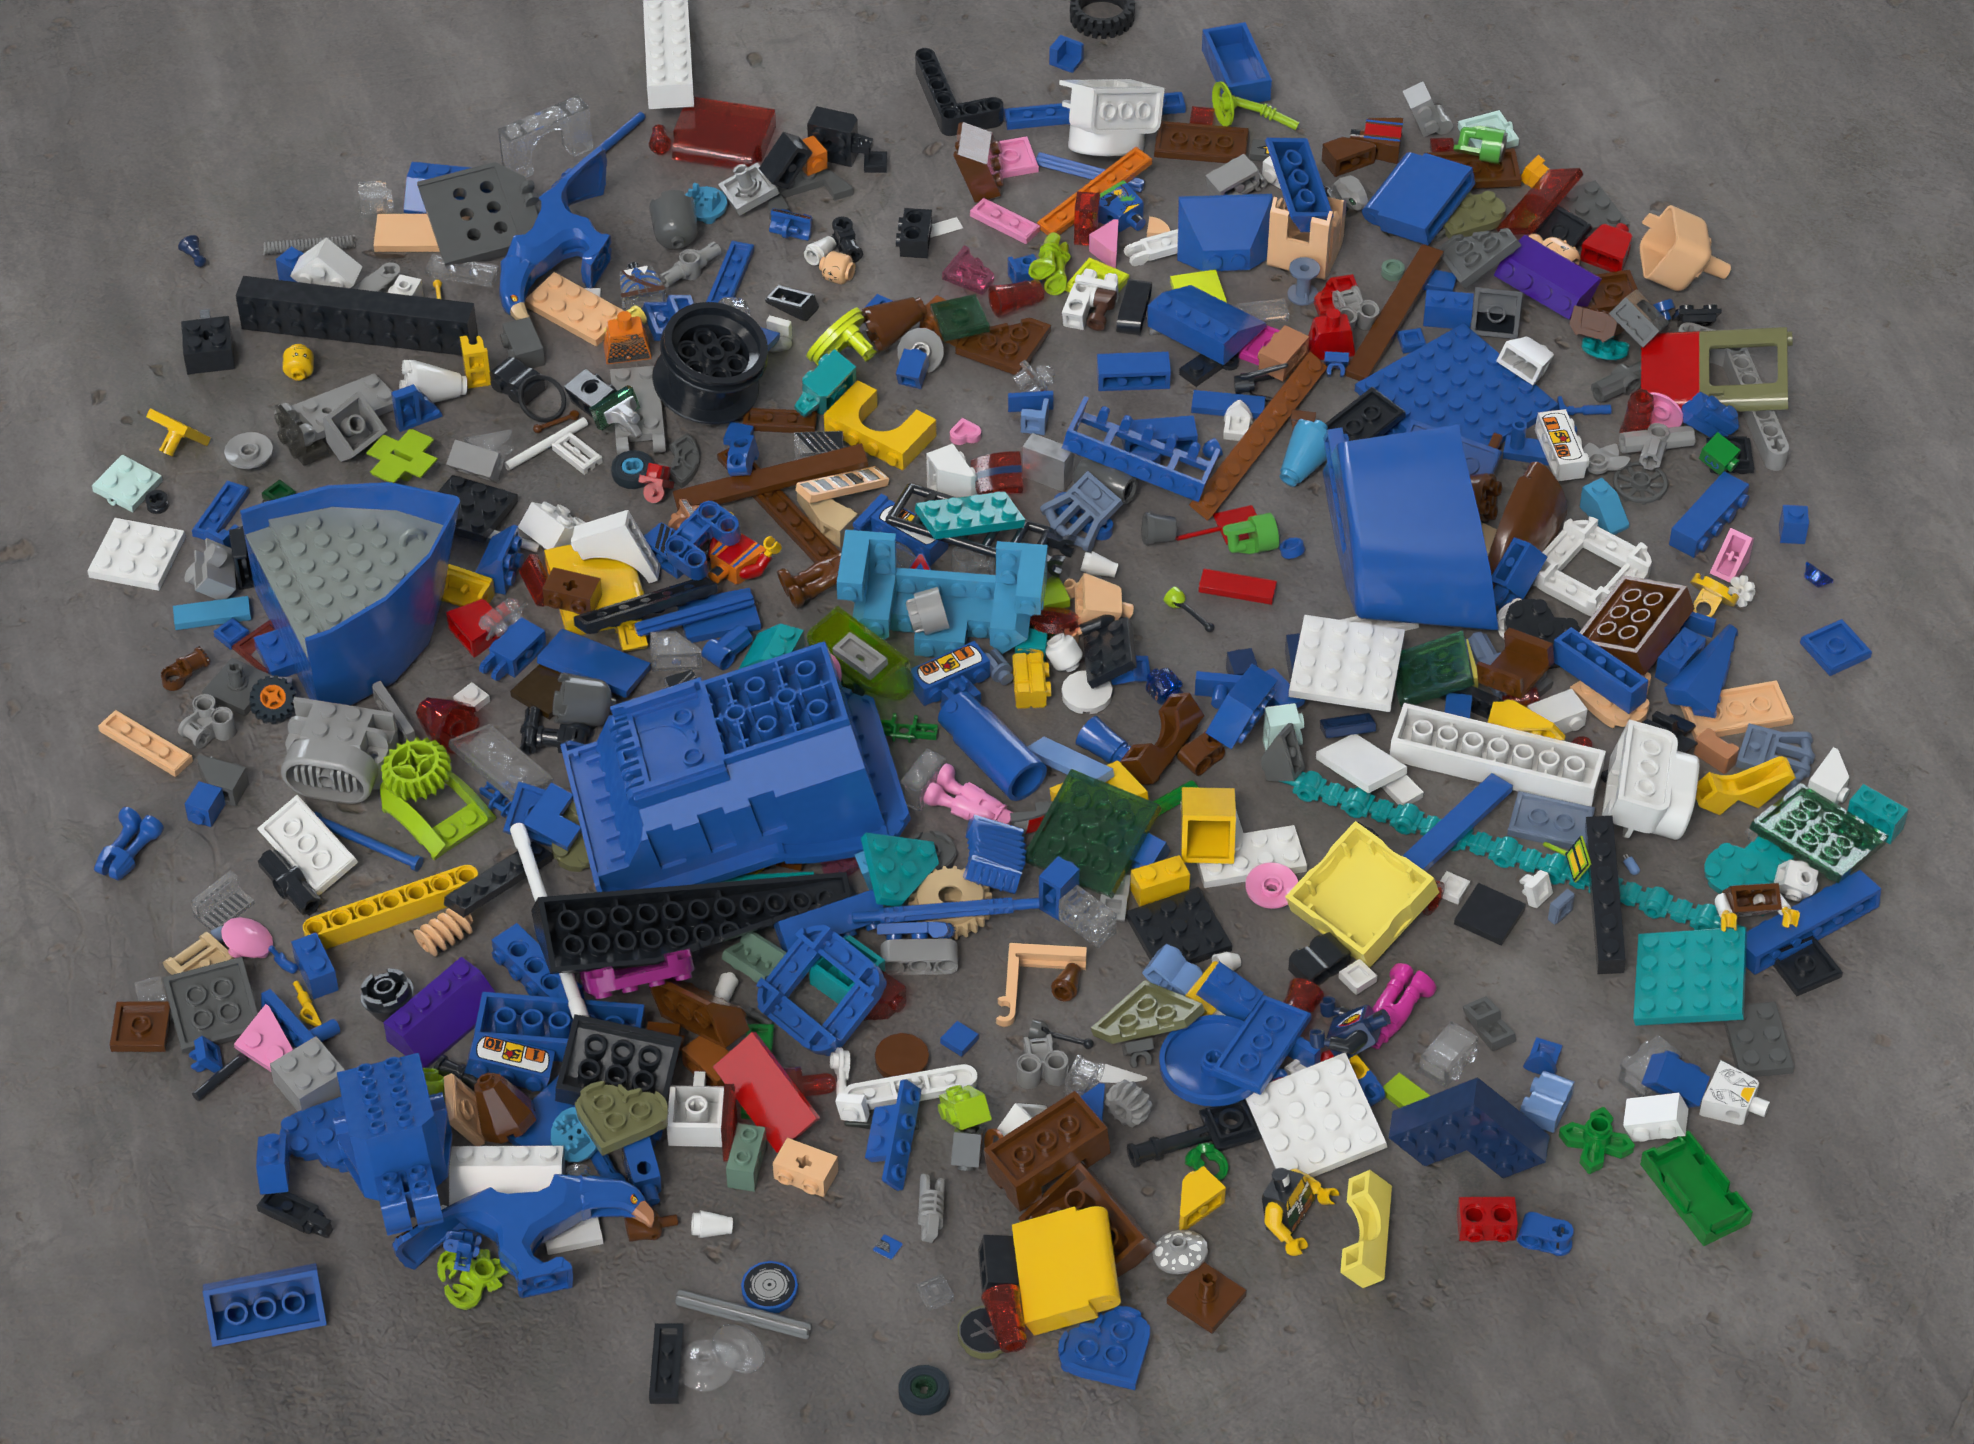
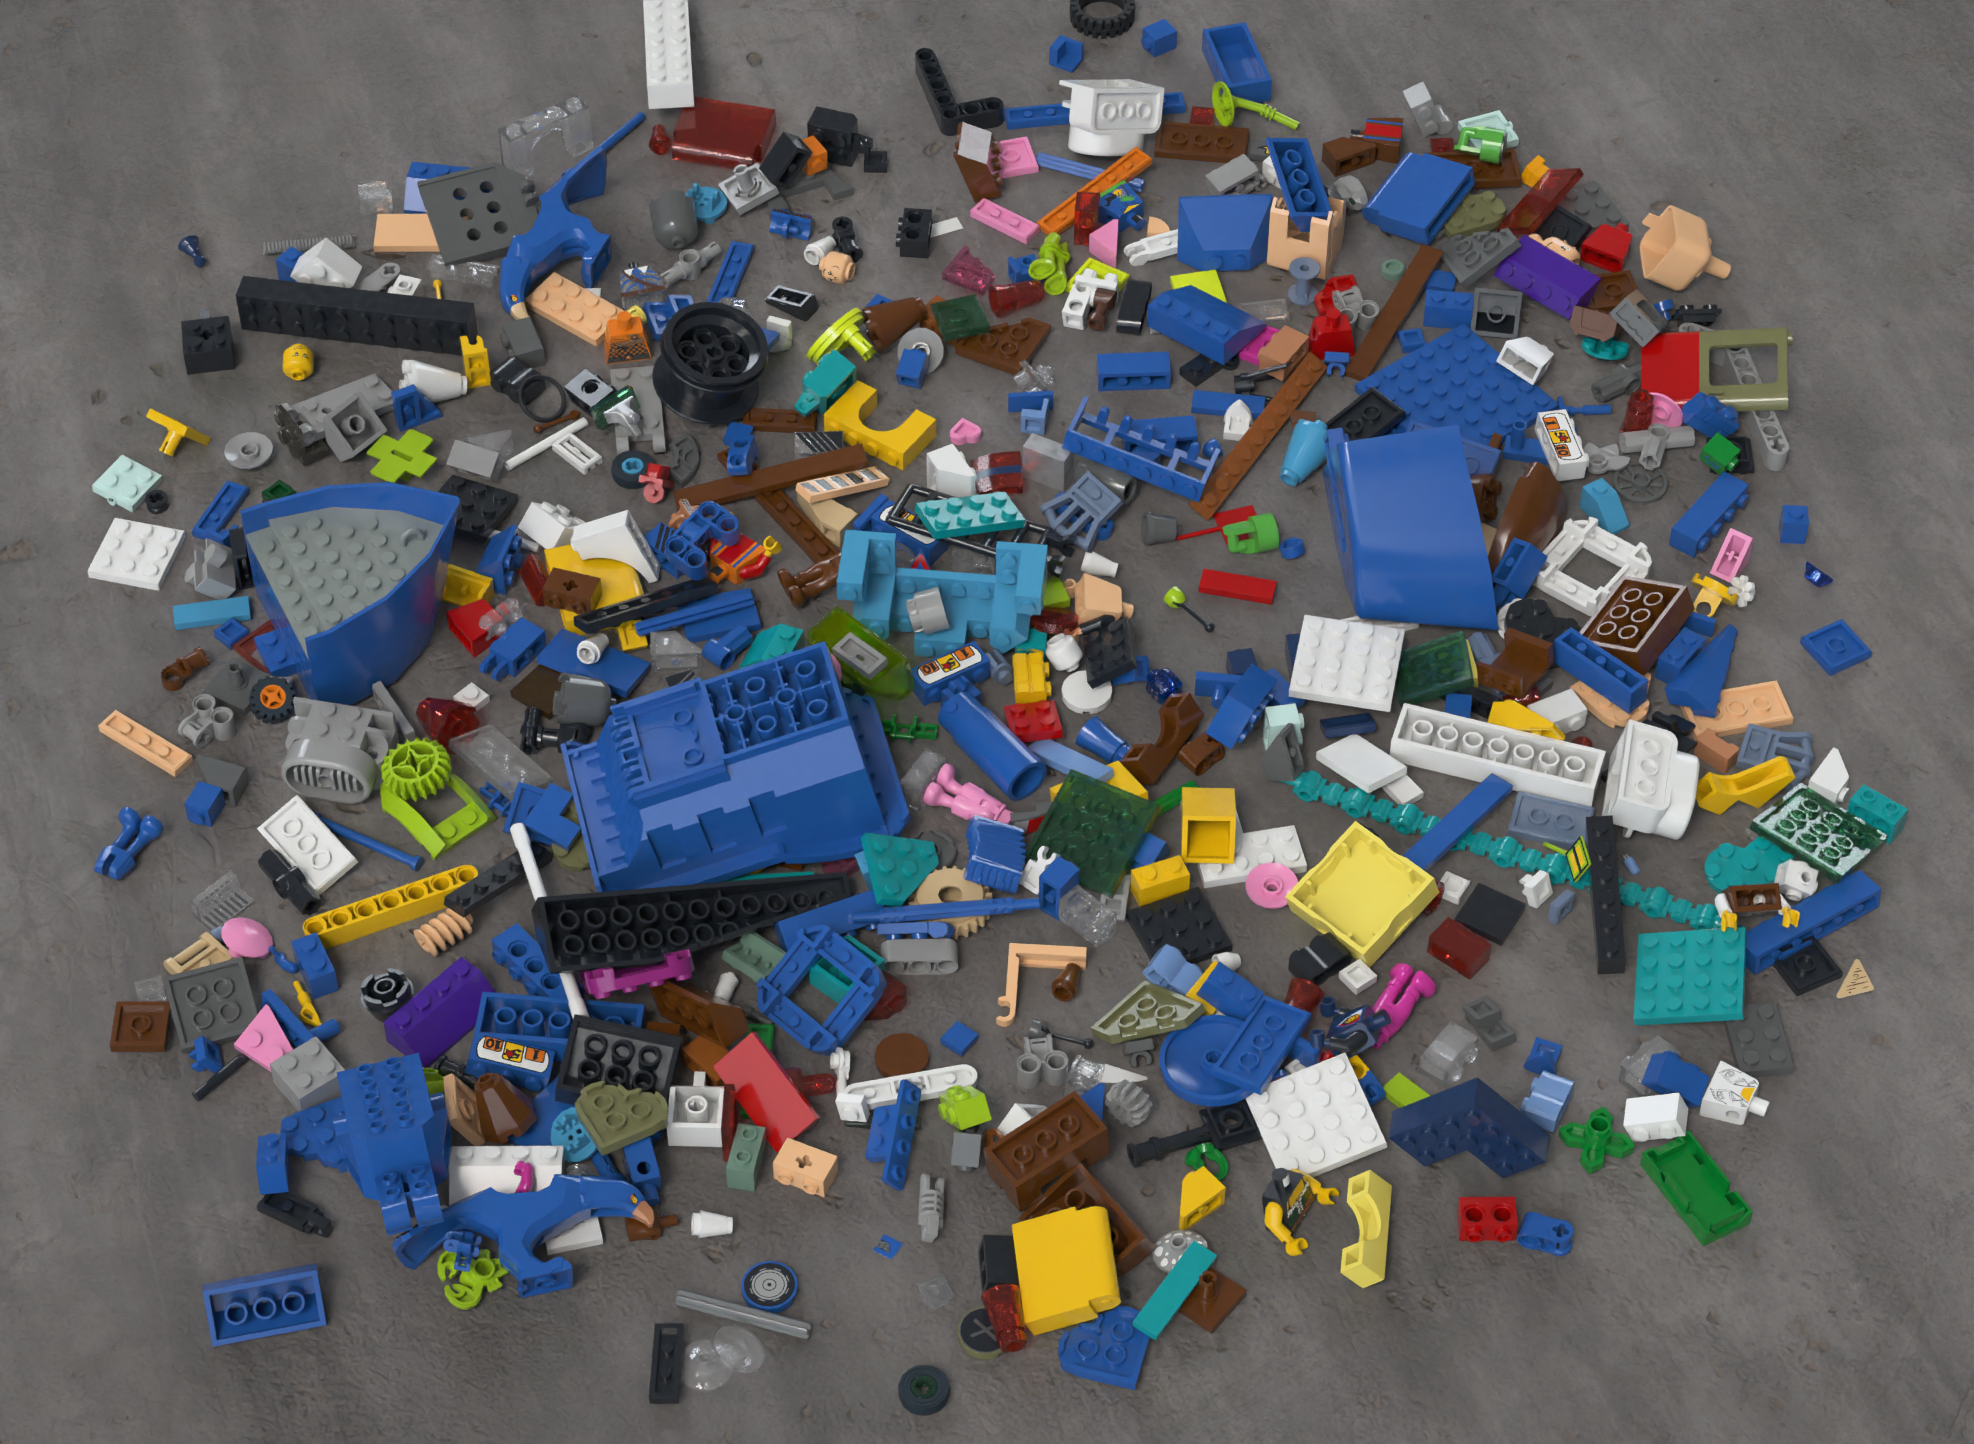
none -> dark pink arm [513,1161,533,1193]
none -> white cone [577,633,609,664]
none -> red plate [1004,700,1063,742]
none -> white plate [1019,846,1060,895]
none -> teal tile [1132,1240,1217,1341]
none -> blue brick [1141,19,1177,58]
none -> clear red brick [1427,917,1491,980]
none -> tan sticker [1836,959,1874,998]

